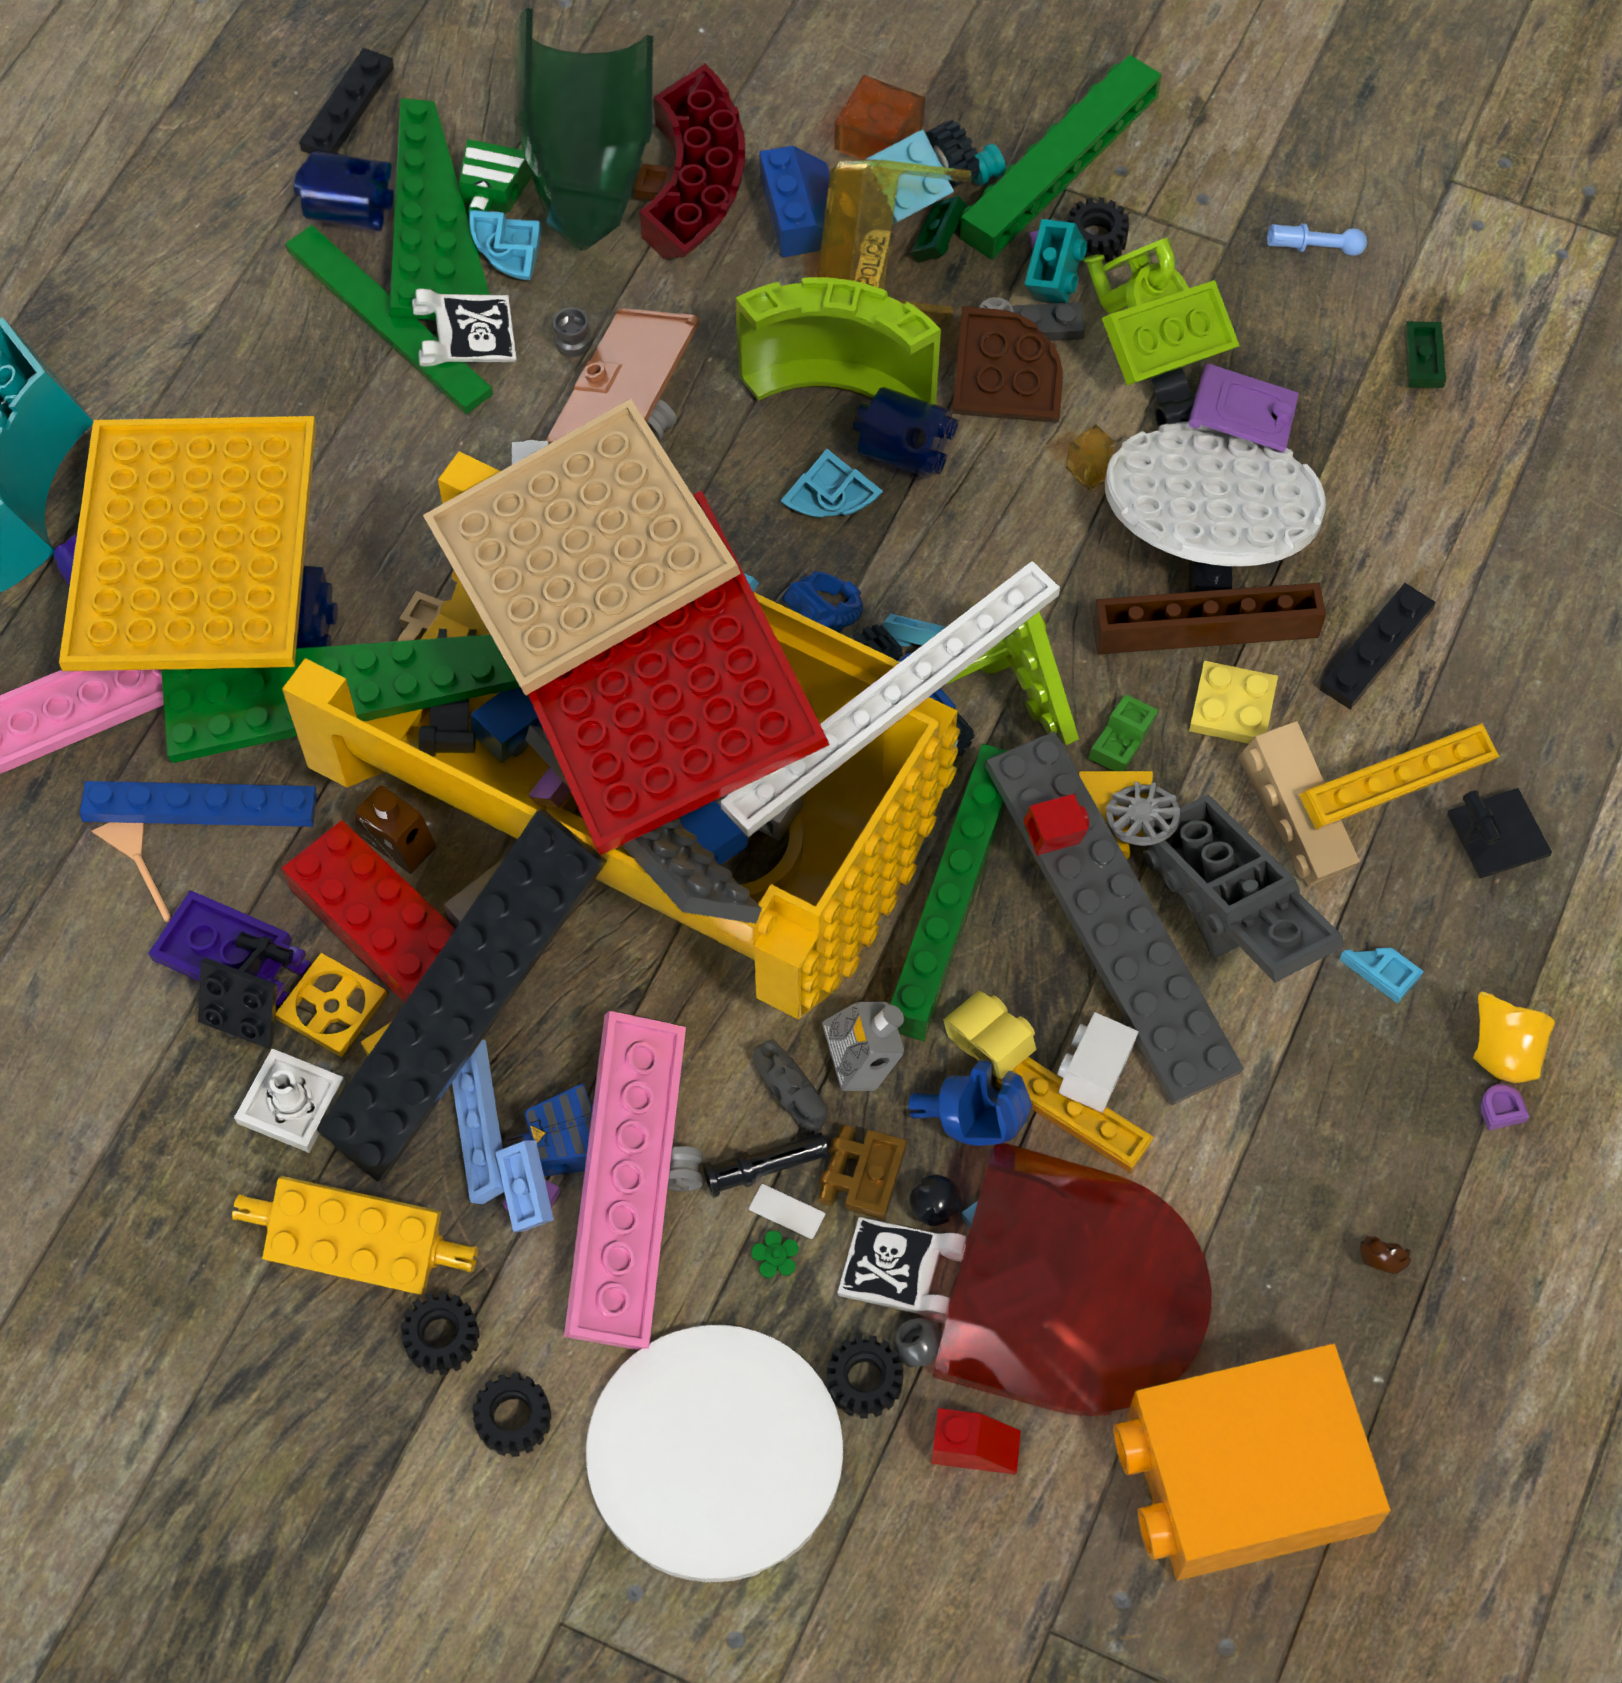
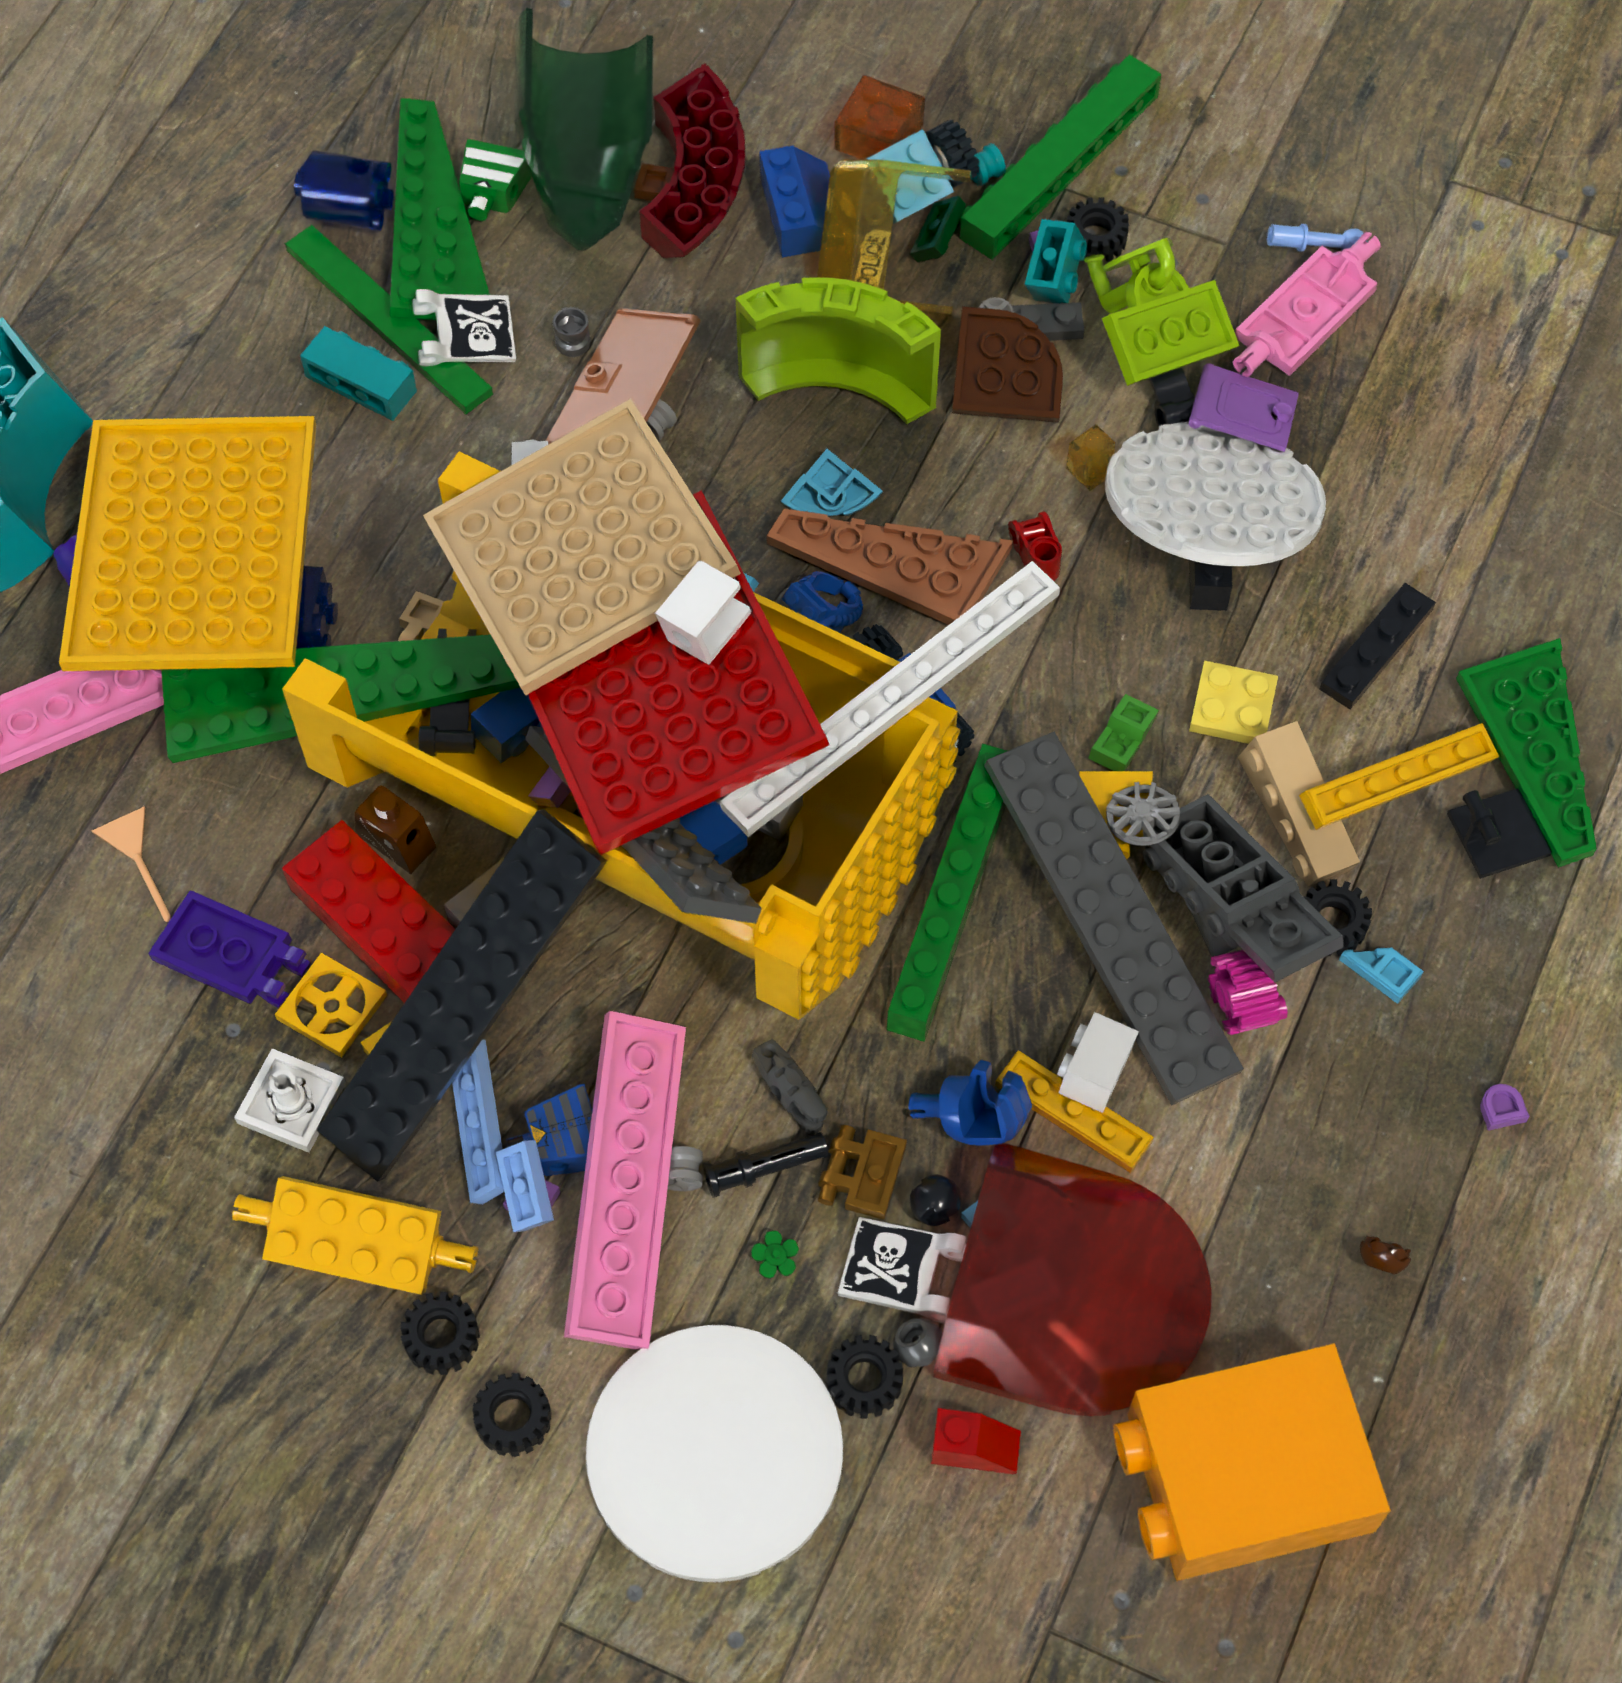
blue plate [80,781,317,827] -> none
black plate [198,931,294,1049] -> none
black plate [299,48,394,162] -> none
medium azure brick [469,211,542,280] -> none
white sticker [749,1184,825,1239] -> none
light grey torso [822,1002,904,1091] -> none
clear blue cylinder [853,386,959,479] -> none
medium azure plate [883,614,946,647] -> none
light yellow brick [943,990,1036,1079] -> none
lime plate [946,587,1079,745] -> none
red brick [1023,794,1089,856] -> none
reddish brown brick [1093,583,1326,655] -> none
dark green plate [1404,321,1446,388] -> none
yellow piece [1473,991,1555,1083] -> none
none -> teal brick [300,326,417,421]
none -> white piece [655,561,751,665]
none -> nougat wing [767,509,1013,625]
none -> red piece [1008,511,1062,581]
none -> dark pink brick [1207,950,1288,1035]
none -> bright pink plate [1233,232,1381,377]
none -> black tyre [1304,879,1372,956]
none -> green wing [1456,638,1597,868]

